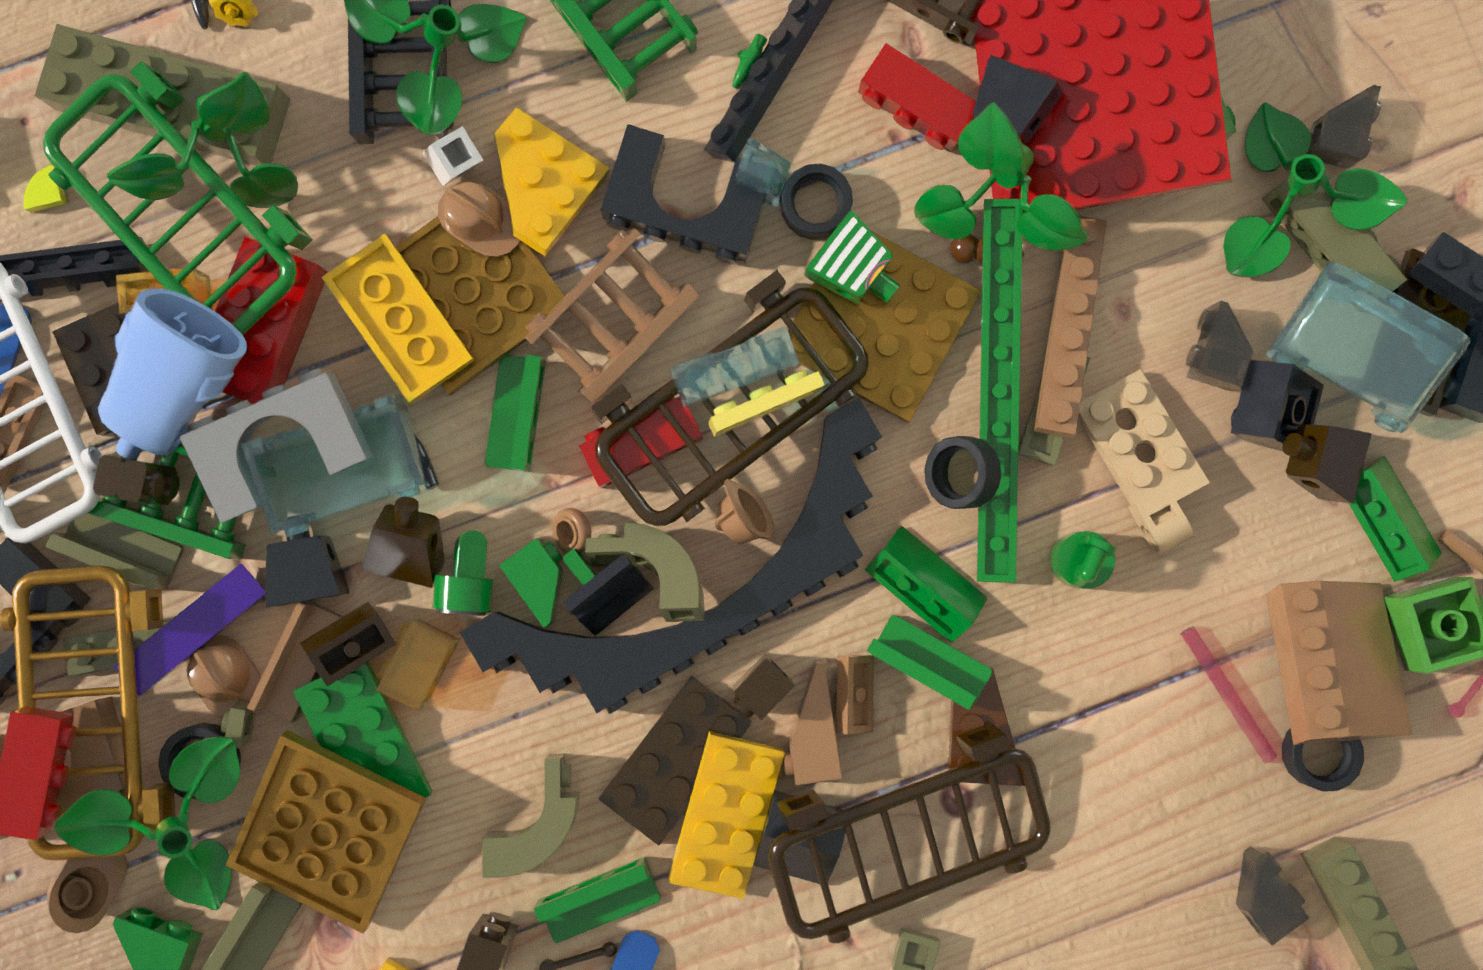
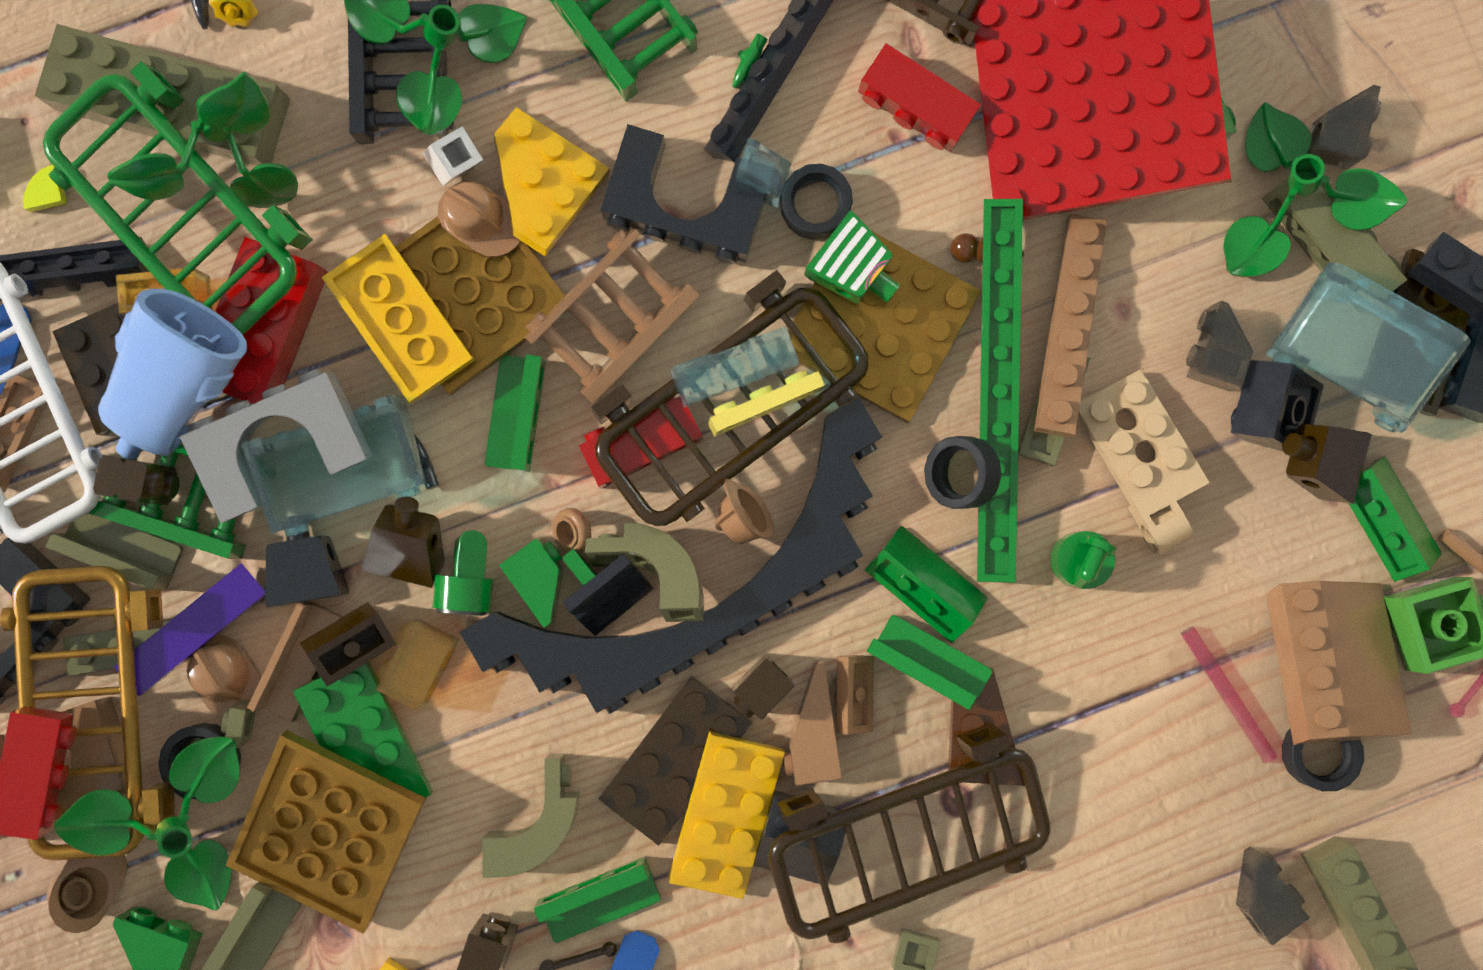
green plant [914,102,1089,251] -> none
black torso [973,55,1064,144] -> none

